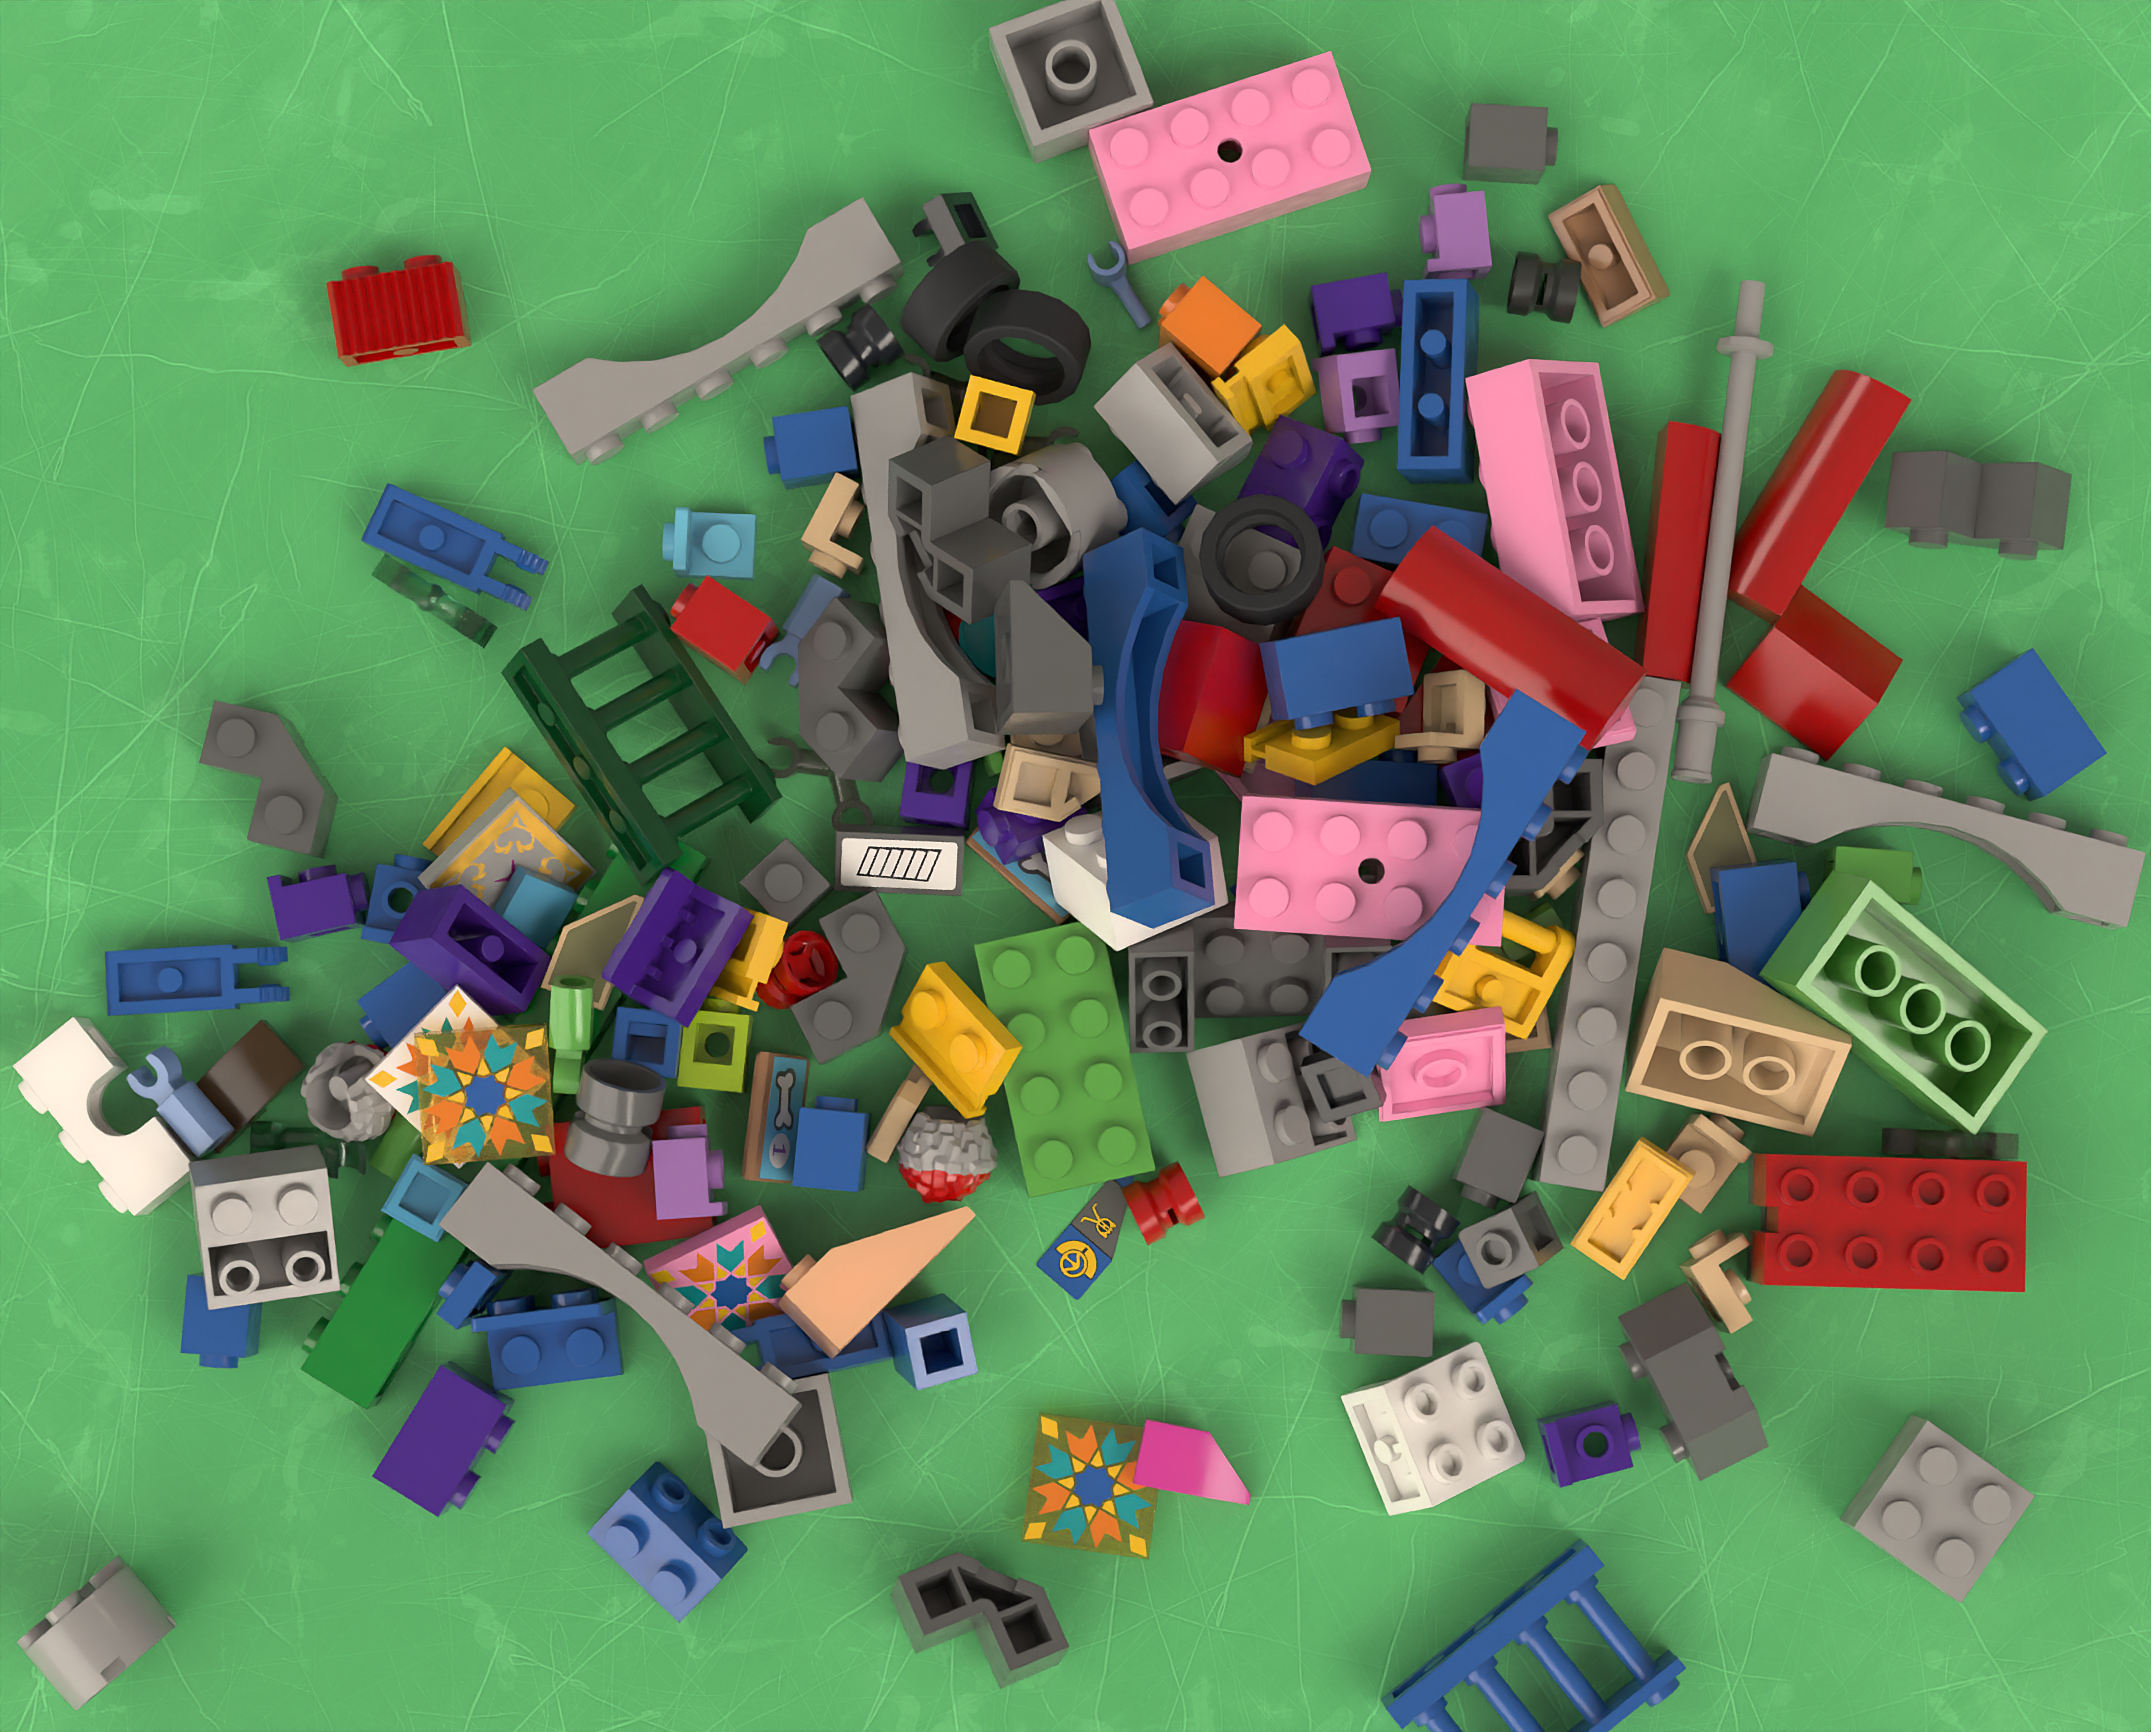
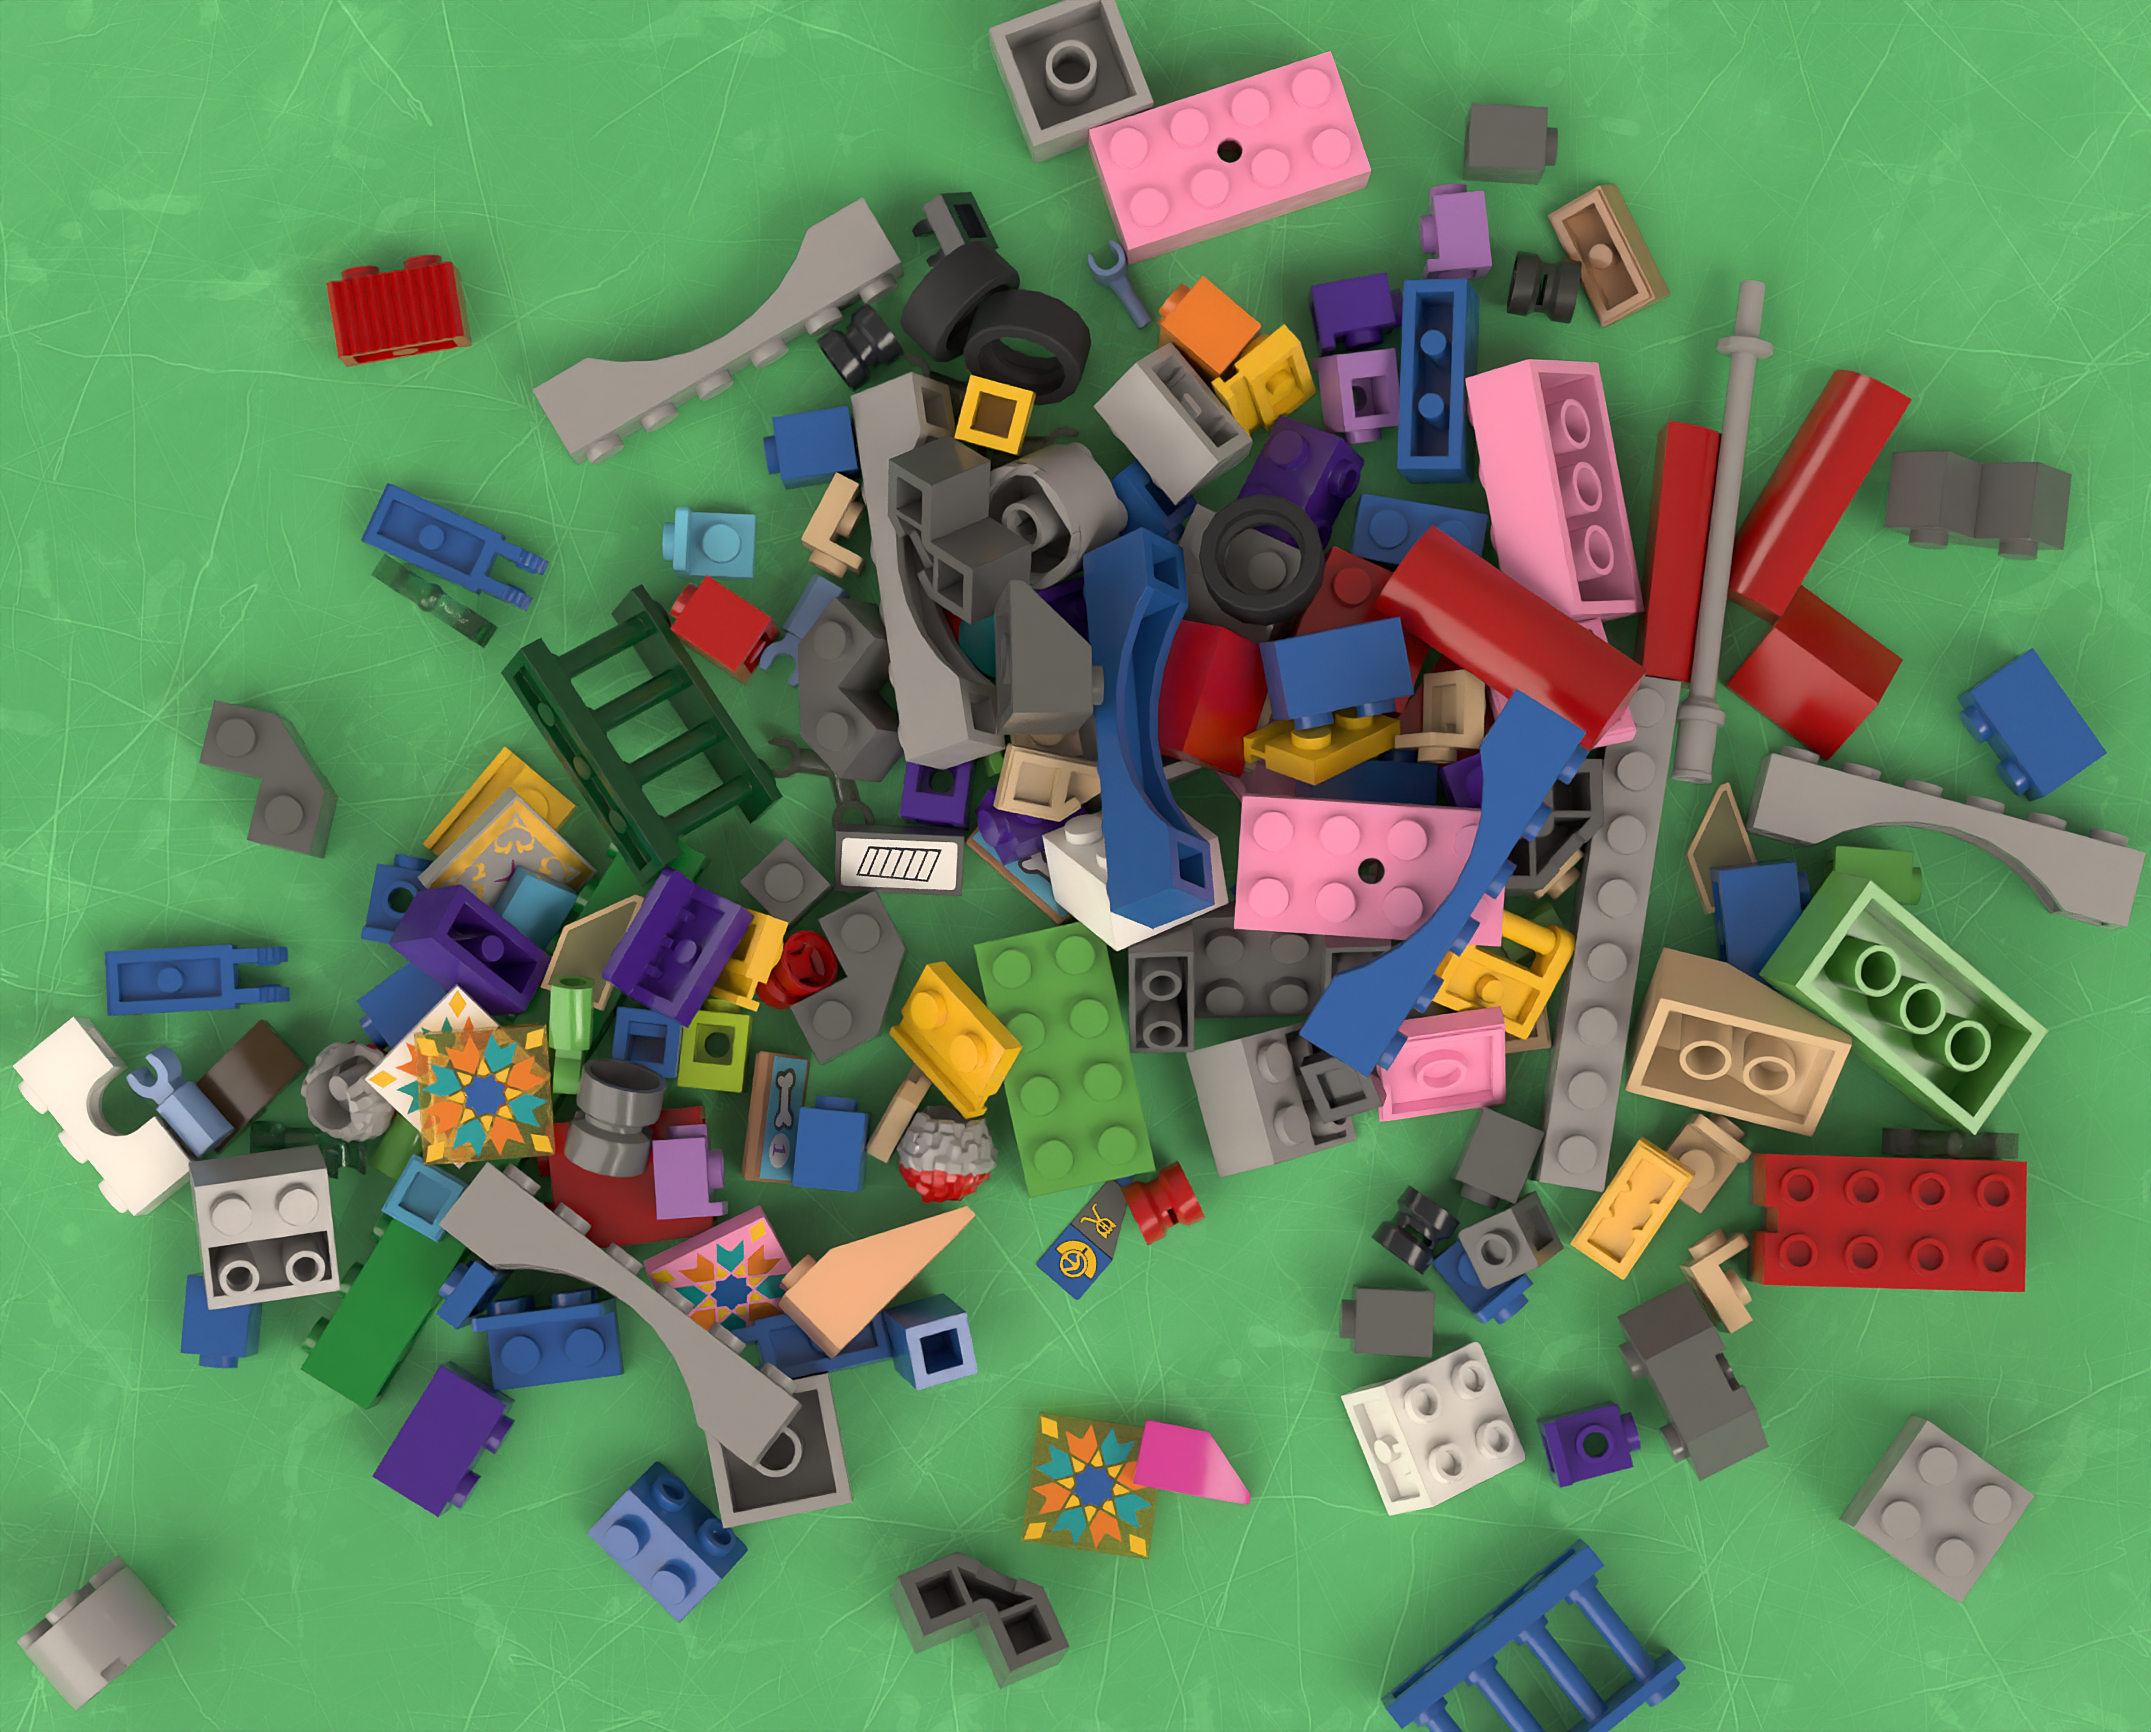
dark purple brick [267,865,371,943] -> none

